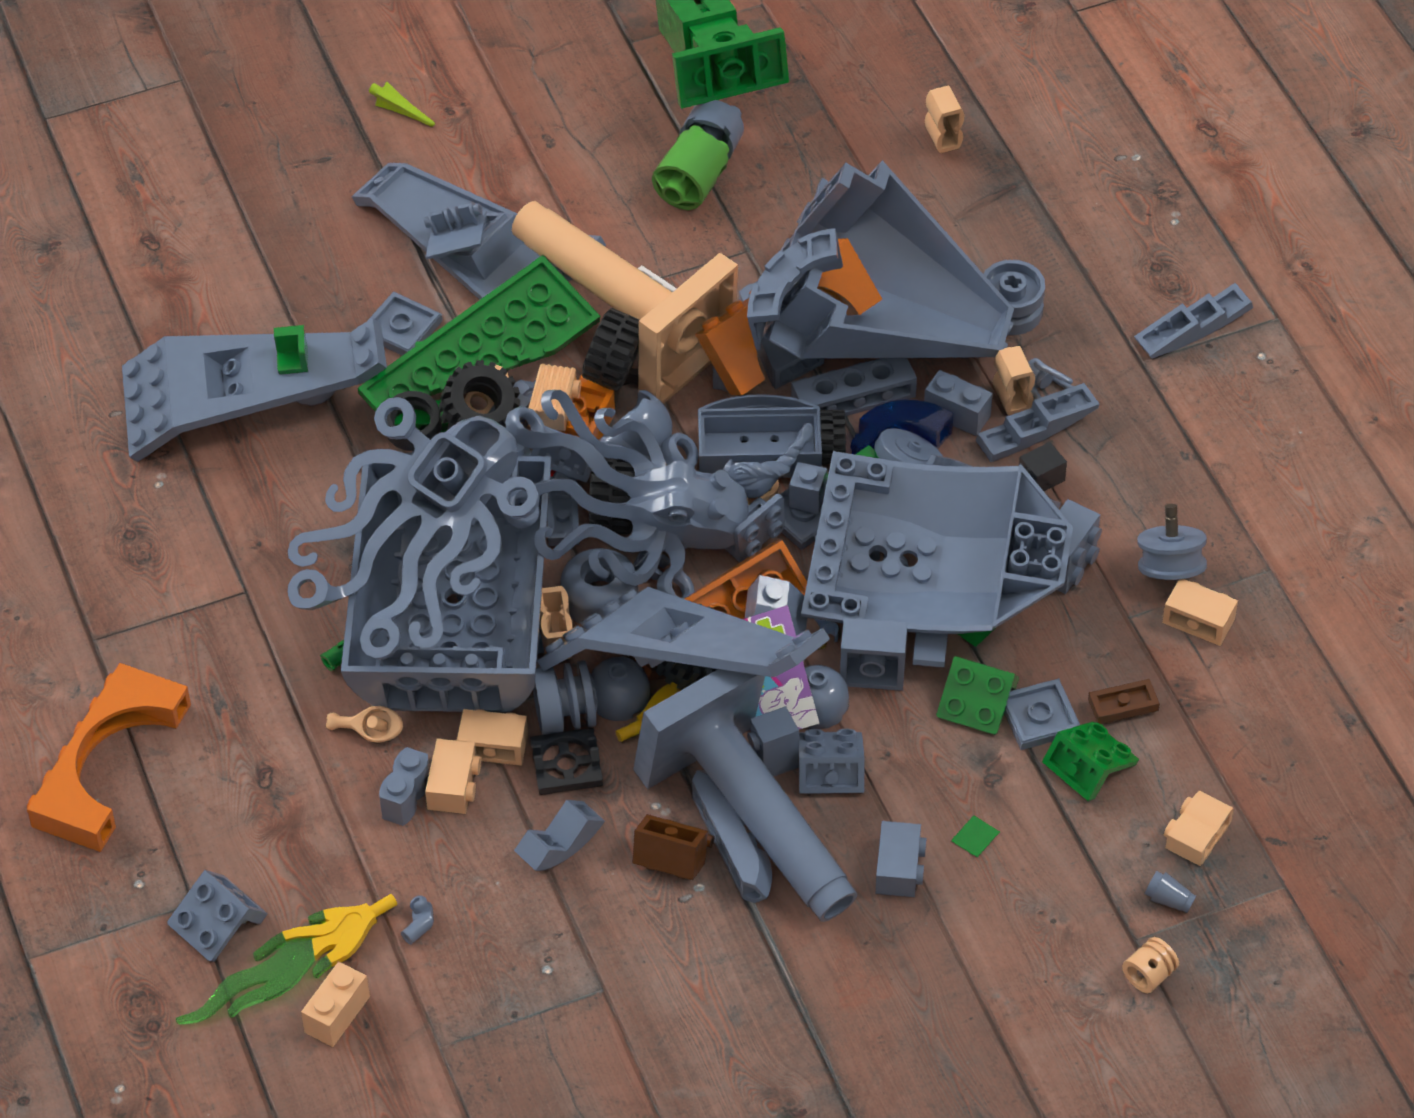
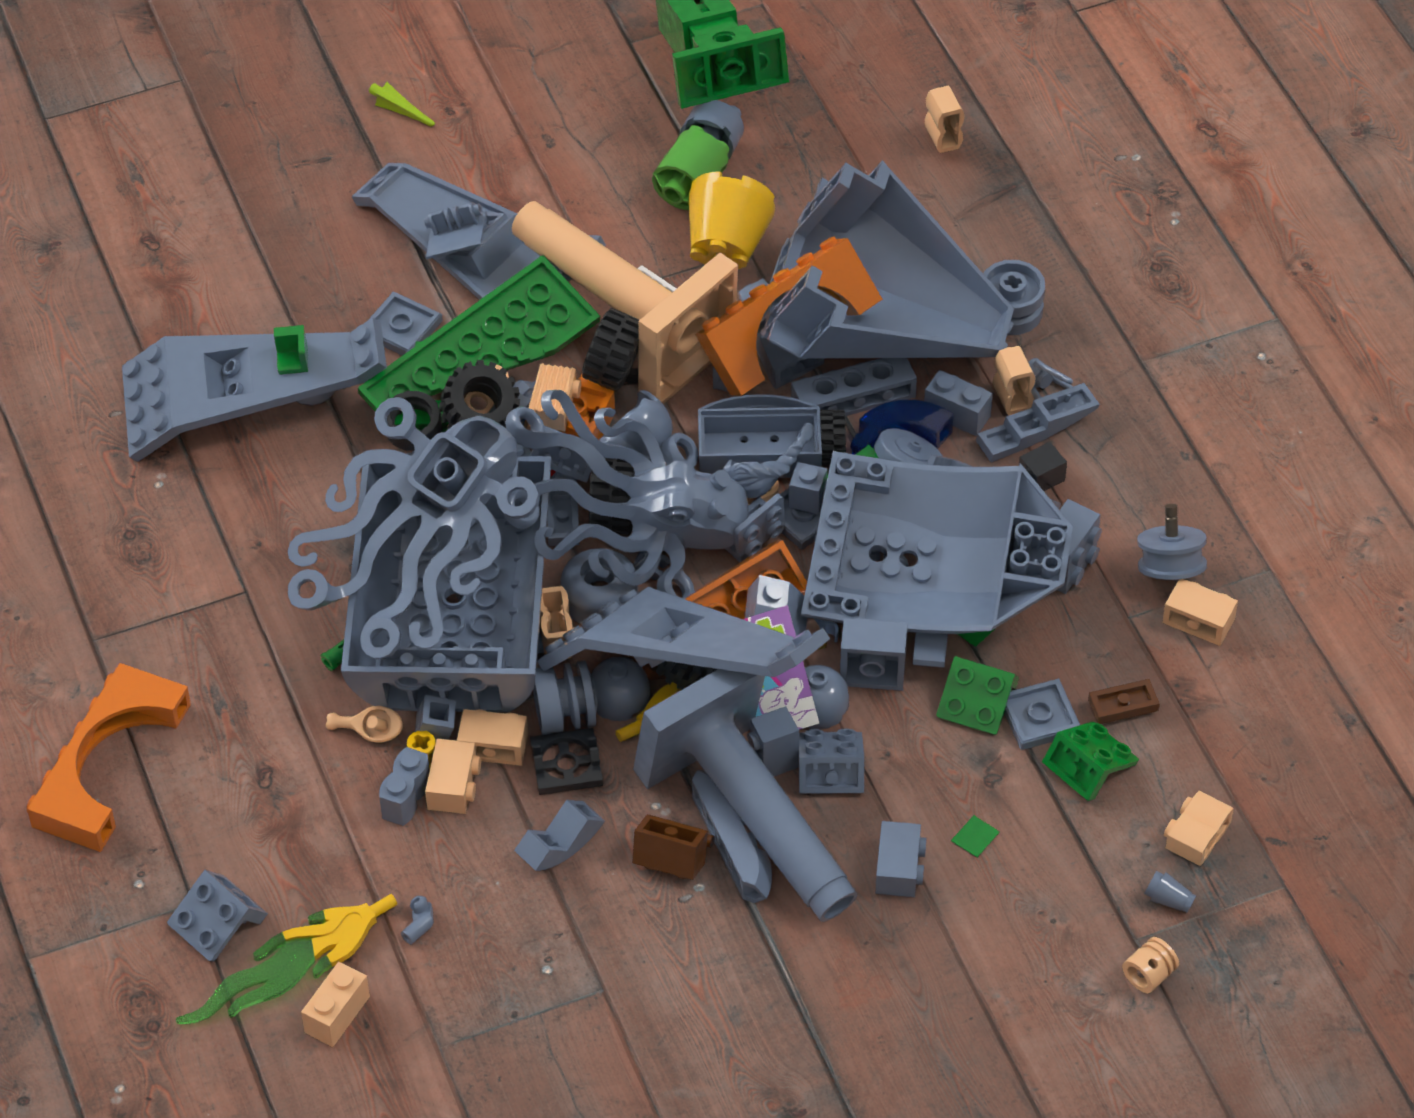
sand blue panel [747,228,843,351] -> none
sand blue slope [1134,283,1254,359] -> none
none -> yellow bush [407,731,436,770]
none -> sand blue brick [415,695,456,740]
none -> yellow cone [689,172,775,269]

